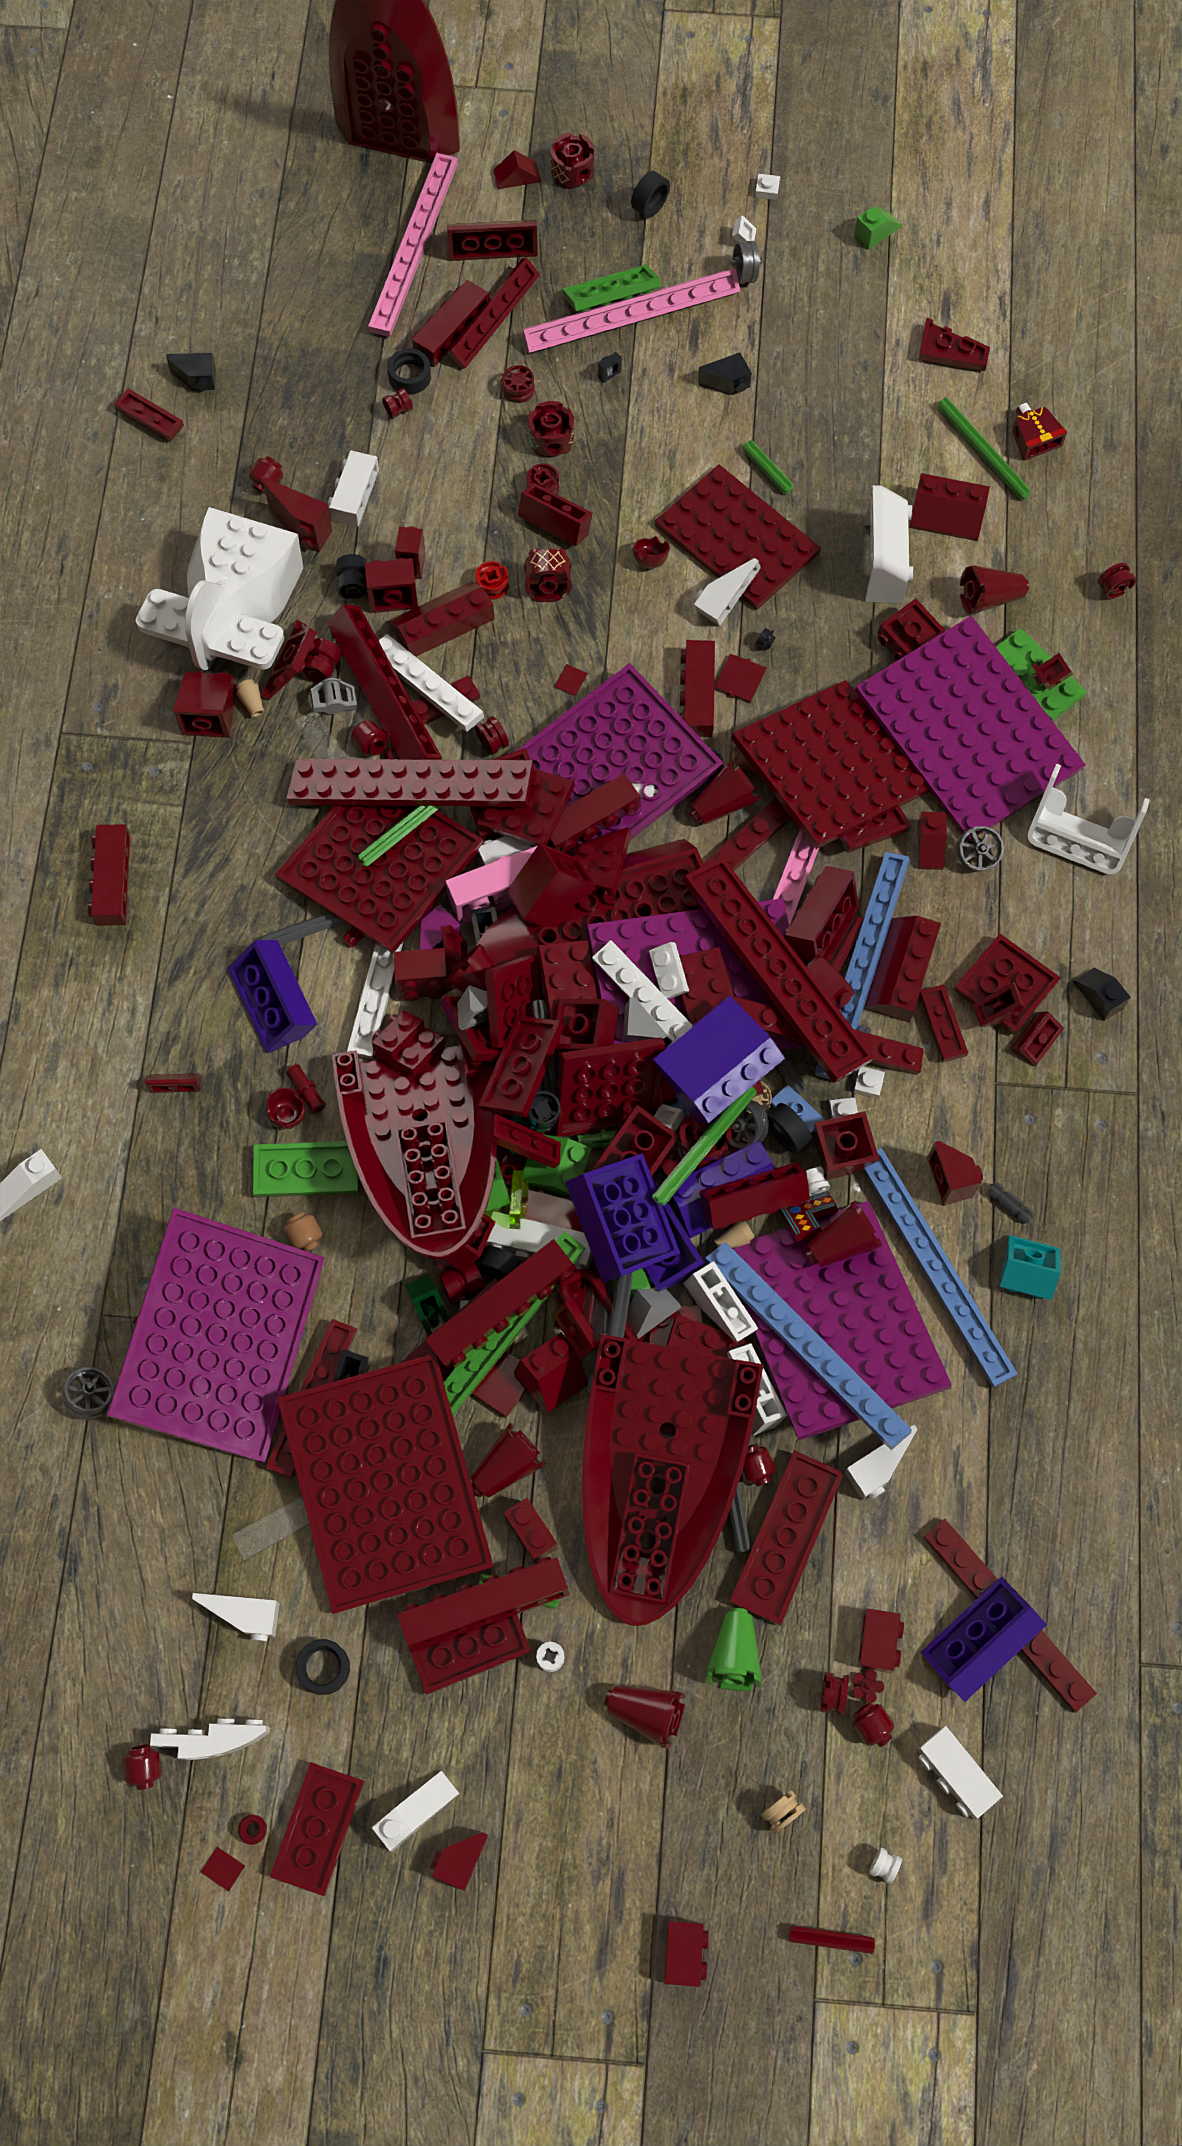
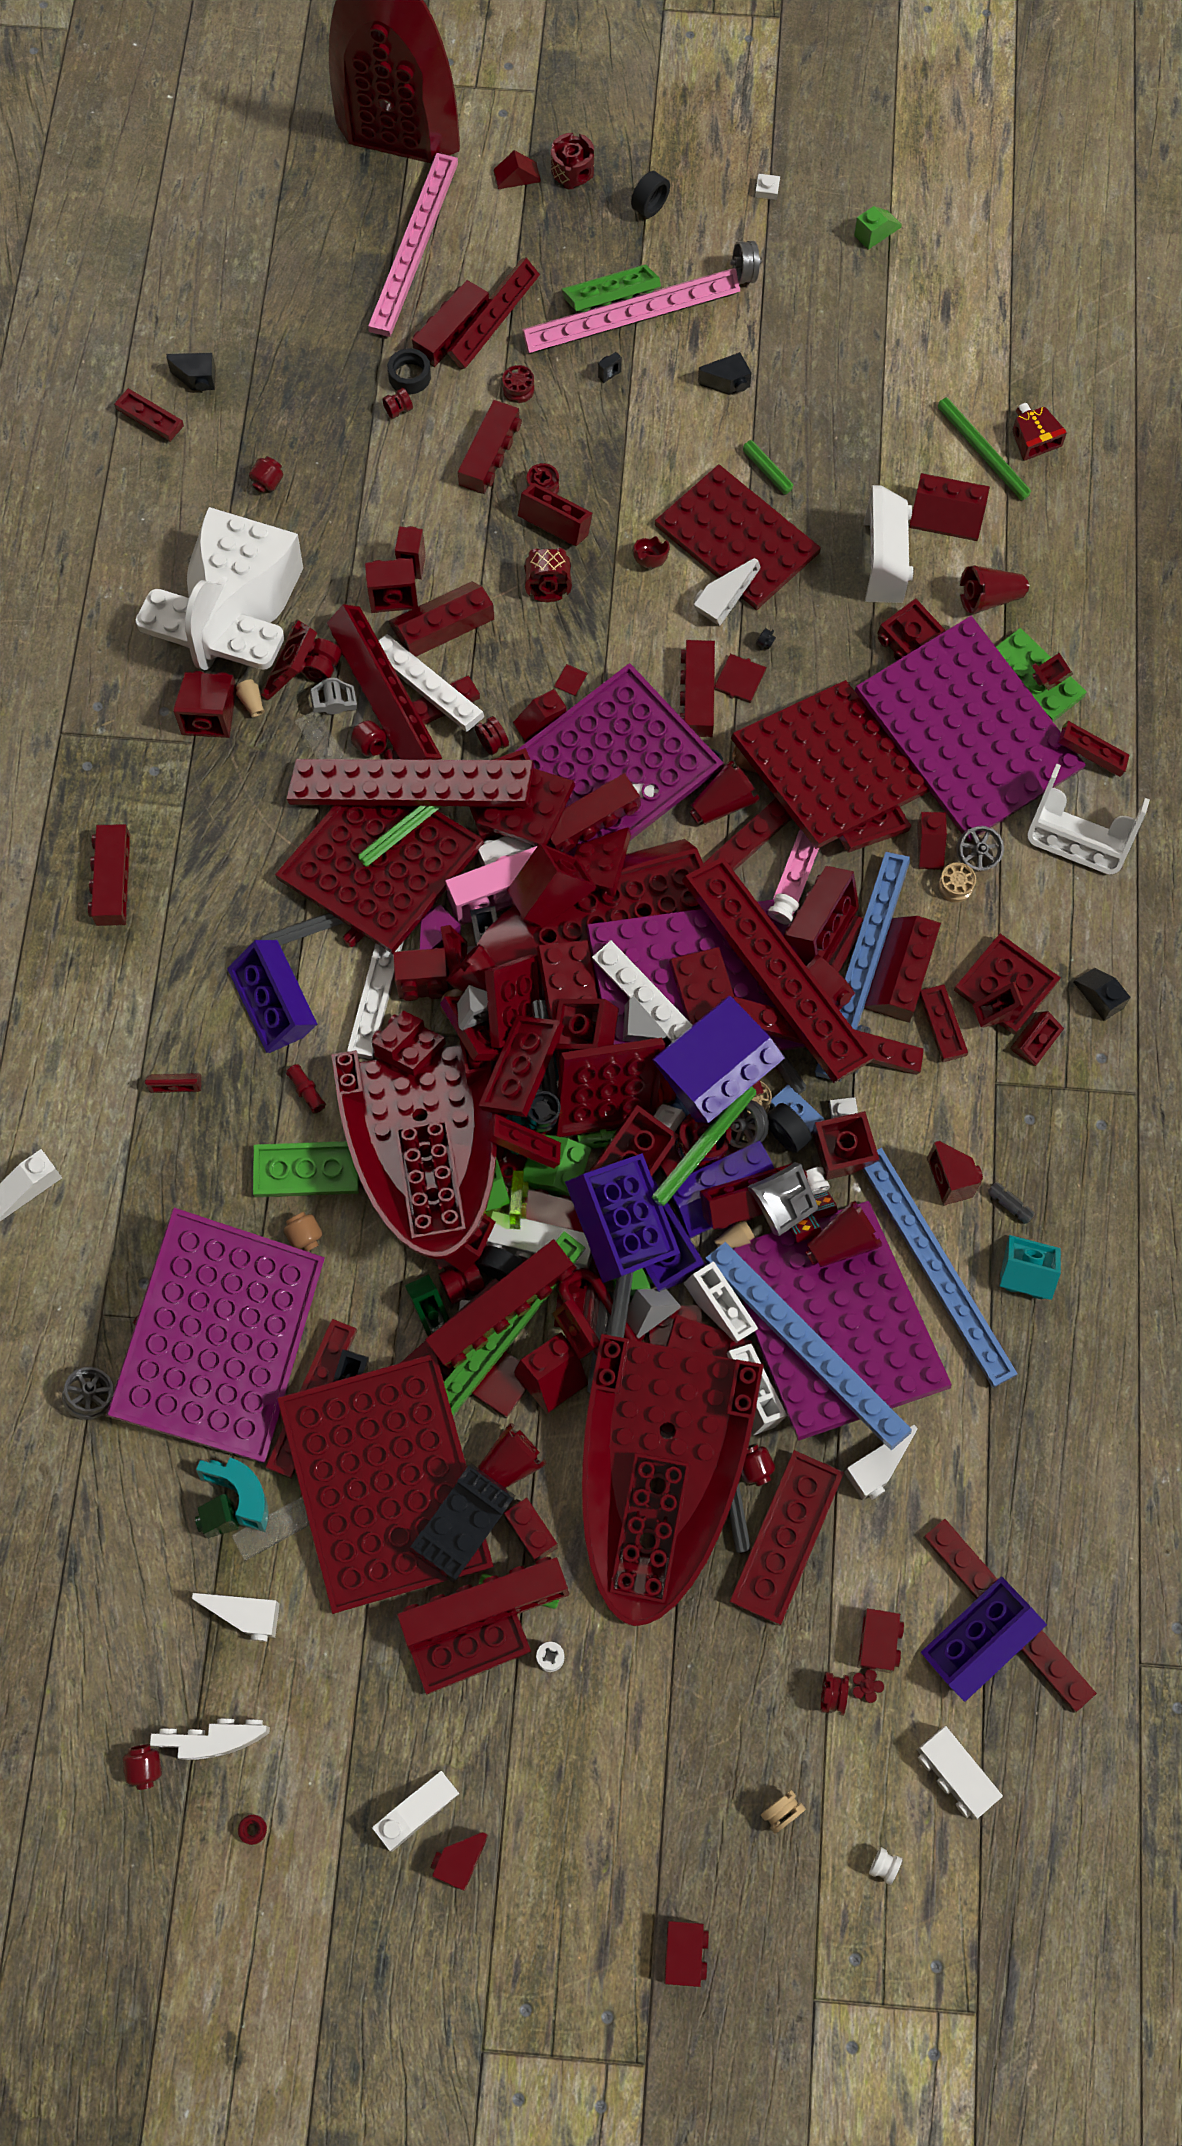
dark red sticker [201,1846,245,1891] -> none
dark red slope [263,478,333,552] -> none
dark red hair [266,1088,305,1129] -> none
dark red plate [270,1762,365,1896] -> none
black tyre [295,1639,350,1695] -> none
white brick [328,450,379,527] -> none
black wheel [336,554,368,599] -> none
dark red slope [447,220,538,261] -> none
red wheel [475,561,509,600] -> none
dark red brick [528,401,574,456] -> none
dark red cone [604,1685,686,1749] -> none
white plate [649,942,689,999] -> none
bright green cone [705,1608,762,1691] -> none
white plate [732,216,756,242] -> none
dark red axle [788,1926,875,1954] -> none
dark red head [852,1702,895,1747] -> none
white plate [853,1067,885,1099] -> none
dark red wing [918,318,990,371] -> none
dark red wheel [1097,563,1136,599] -> none
none -> dark green slope [195,1494,240,1538]
none -> teal arch [196,1458,269,1532]
none -> black plate [409,1463,516,1583]
none -> dark red brick [458,400,522,494]
none -> dark red slope [513,689,567,743]
none -> flat silver plate [748,1162,819,1236]
none -> white wheel [768,893,799,924]
none -> tan wheel [938,863,976,902]
none -> dark red plate [1058,721,1130,777]

